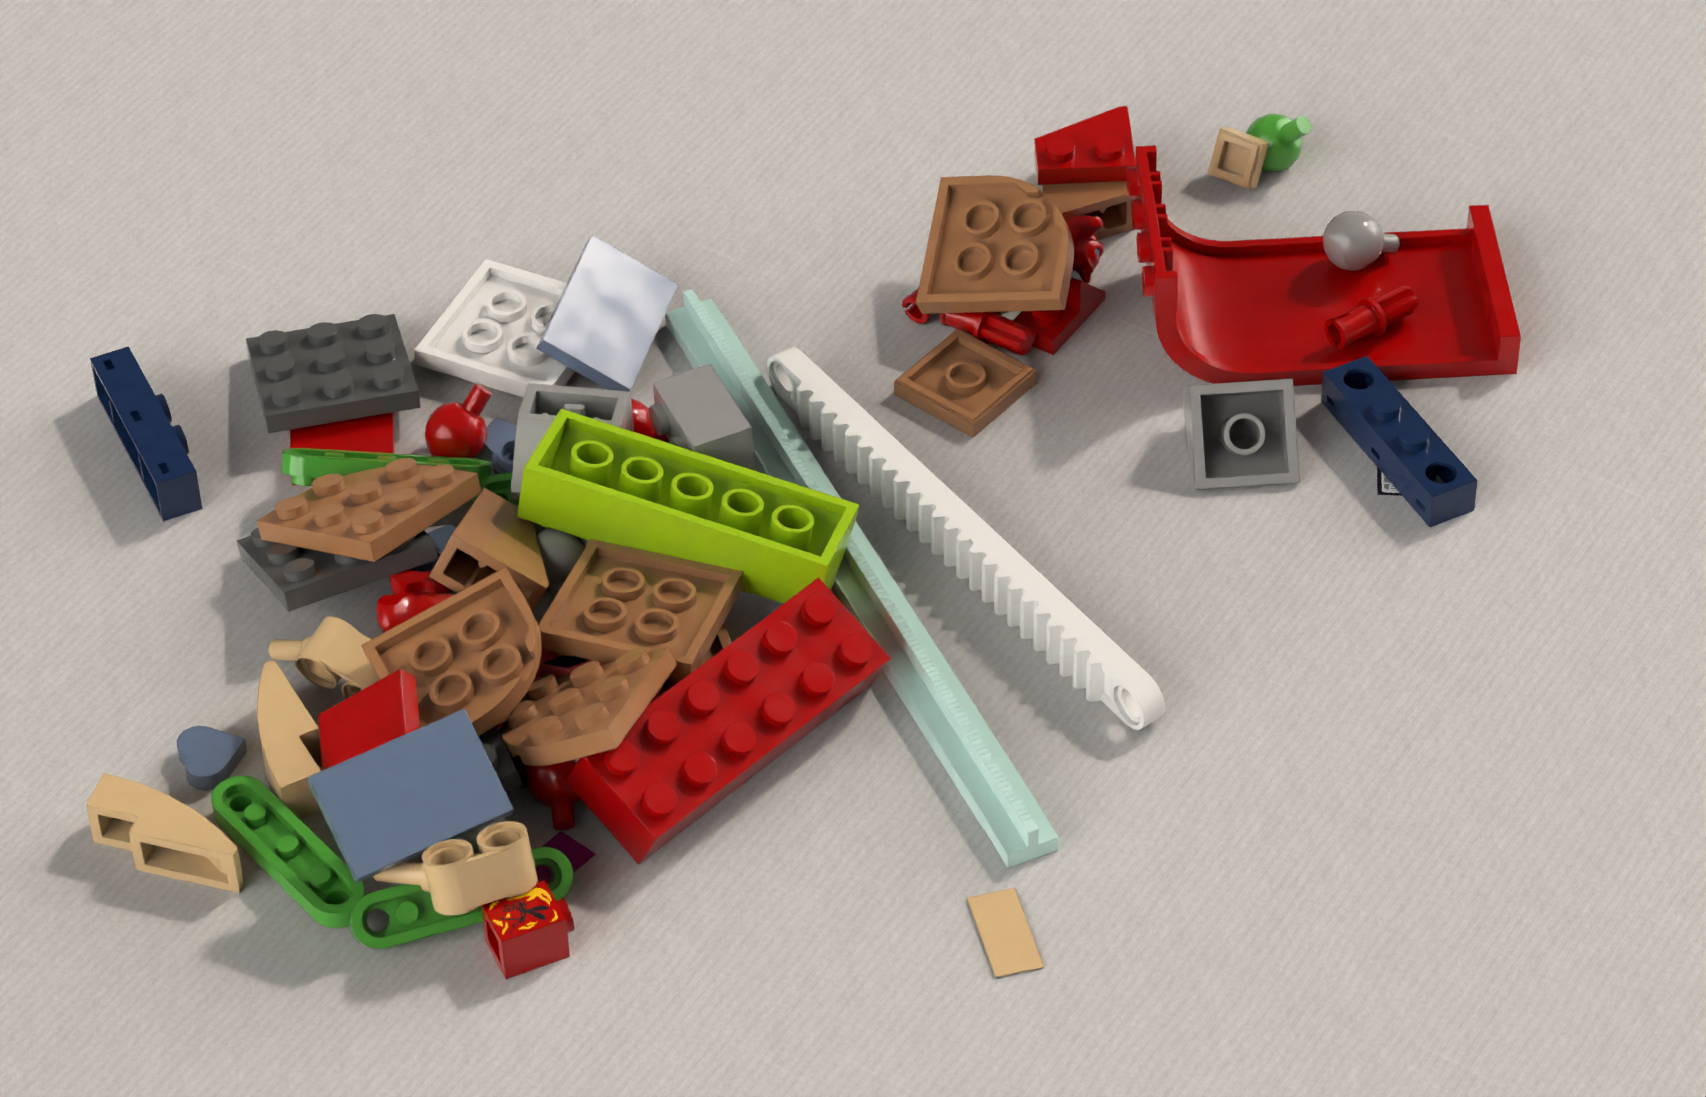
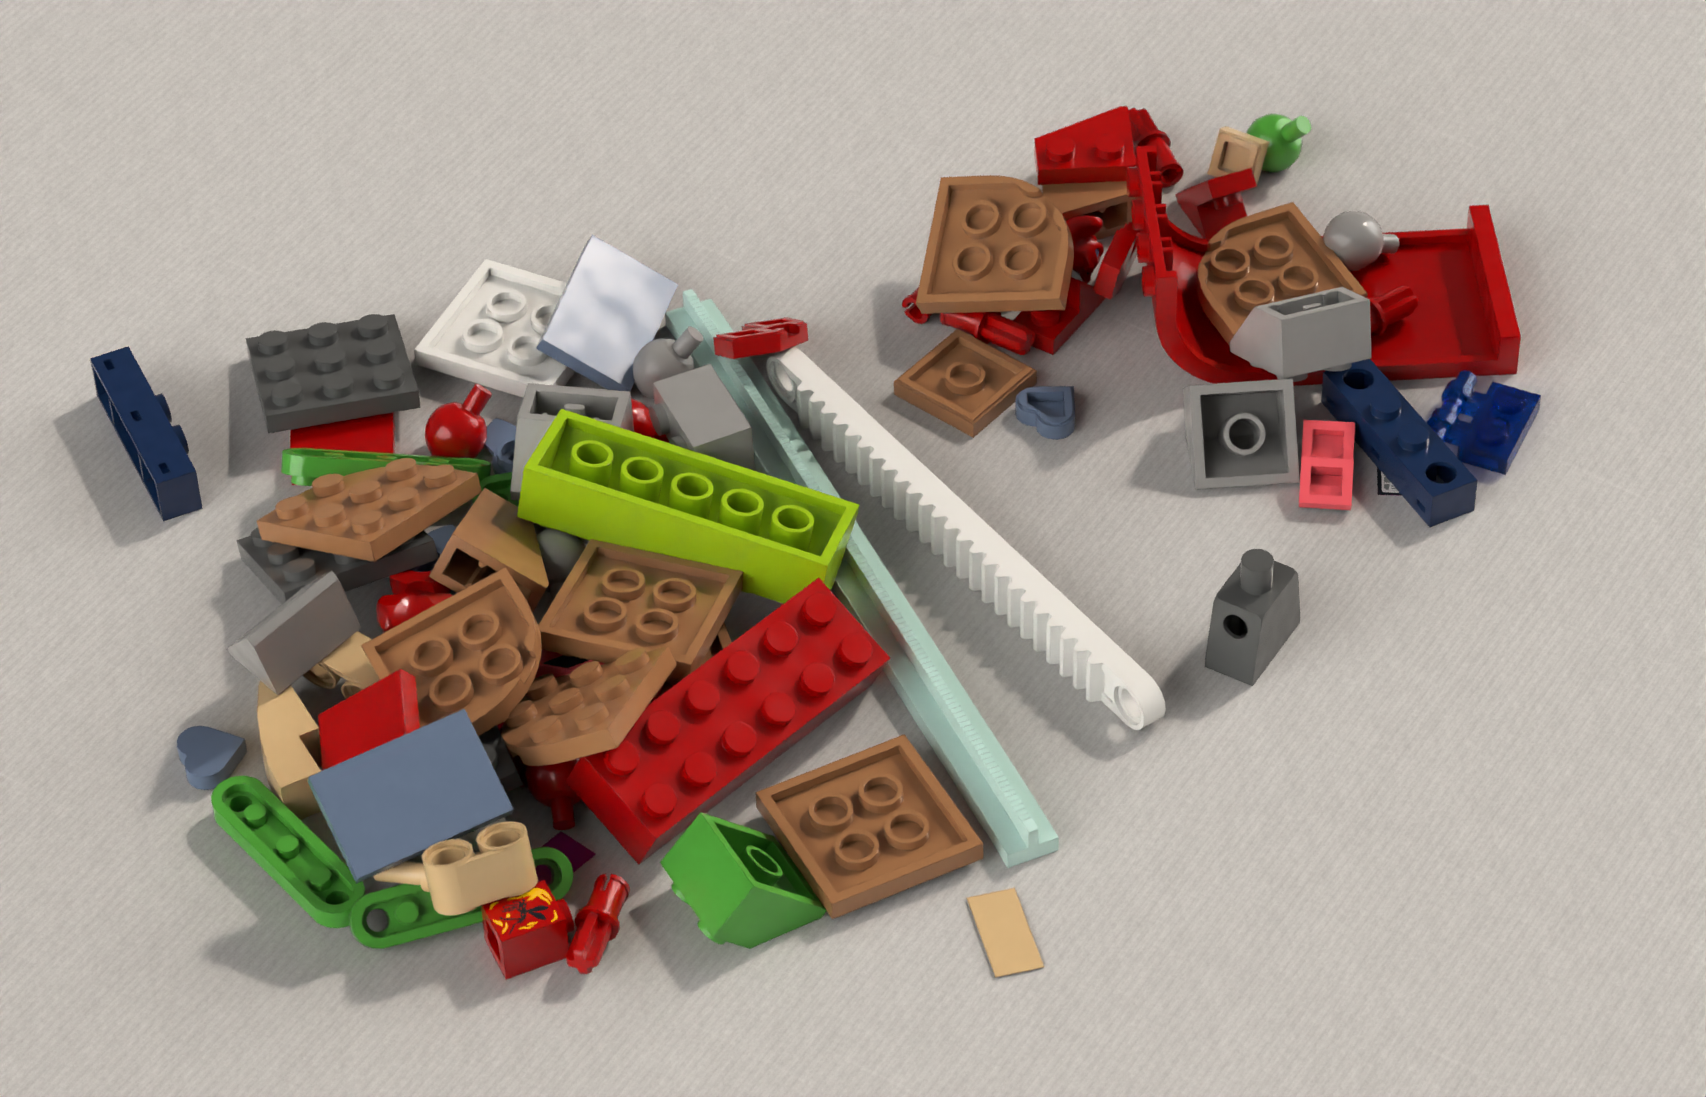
tan slope [86,773,244,893] -> none
none -> light grey slope [227,570,362,695]
none -> red axle [566,873,630,974]
none -> light grey piece [633,326,704,399]
none -> bright green slope [660,812,827,949]
none -> red tile [713,317,809,359]
none -> medium nougat plate [756,734,983,919]
none -> sand blue tile [1015,386,1075,440]
none -> red tile [1093,221,1141,300]
none -> red axle [1128,107,1184,188]
none -> red slope [1175,168,1257,240]
none -> medium nougat plate [1197,202,1367,346]
none -> dark grey torso [1205,549,1300,686]
none -> light grey slope [1230,287,1371,382]
none -> coral slope [1299,420,1355,510]
none -> clear blue plate [1426,370,1541,475]

